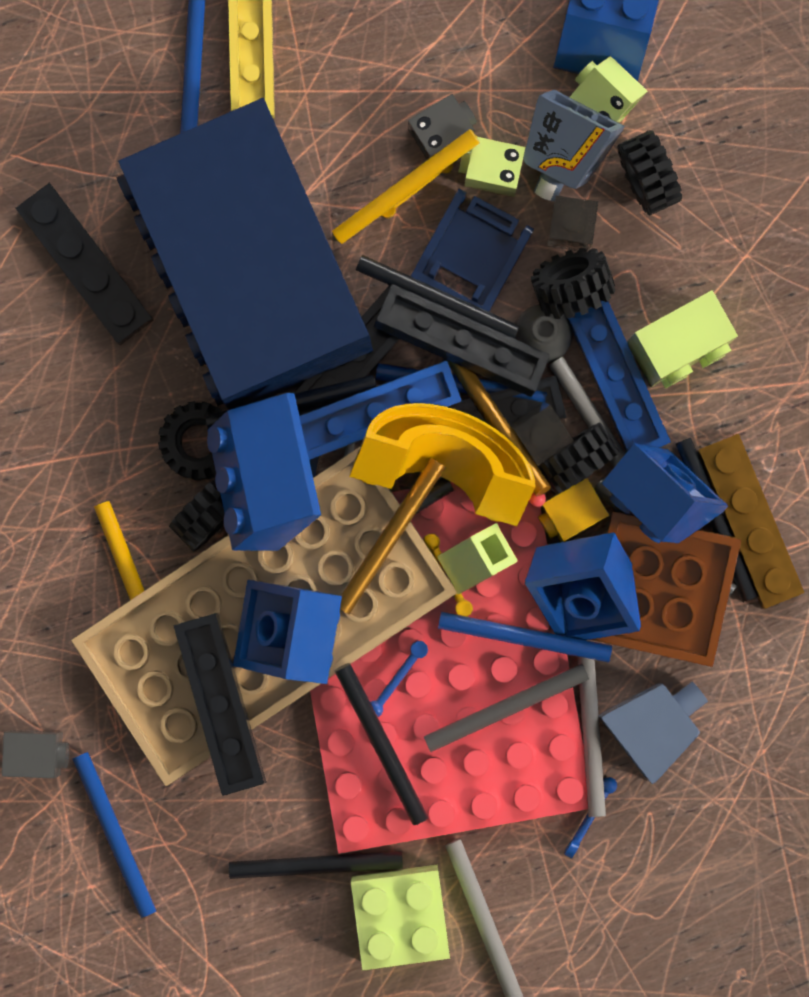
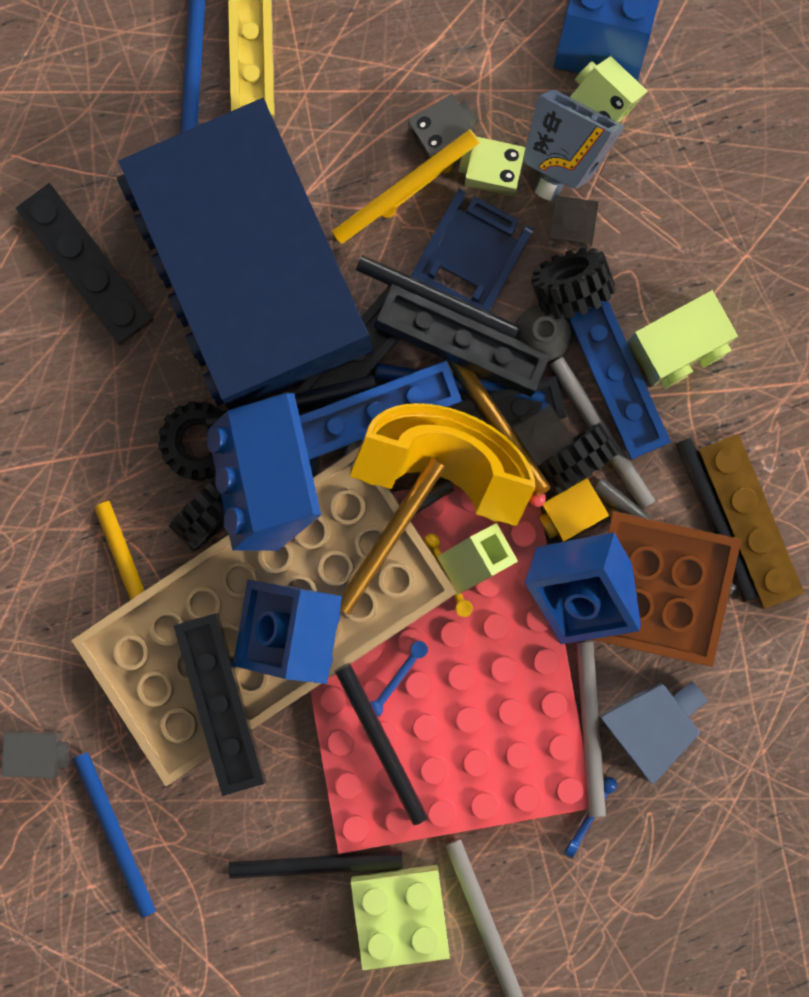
dark grey bar [424,664,589,752] -> none
blue bar [438,612,612,662] -> none
blue slope [602,443,728,543] -> none
black tyre [617,130,682,216] -> none

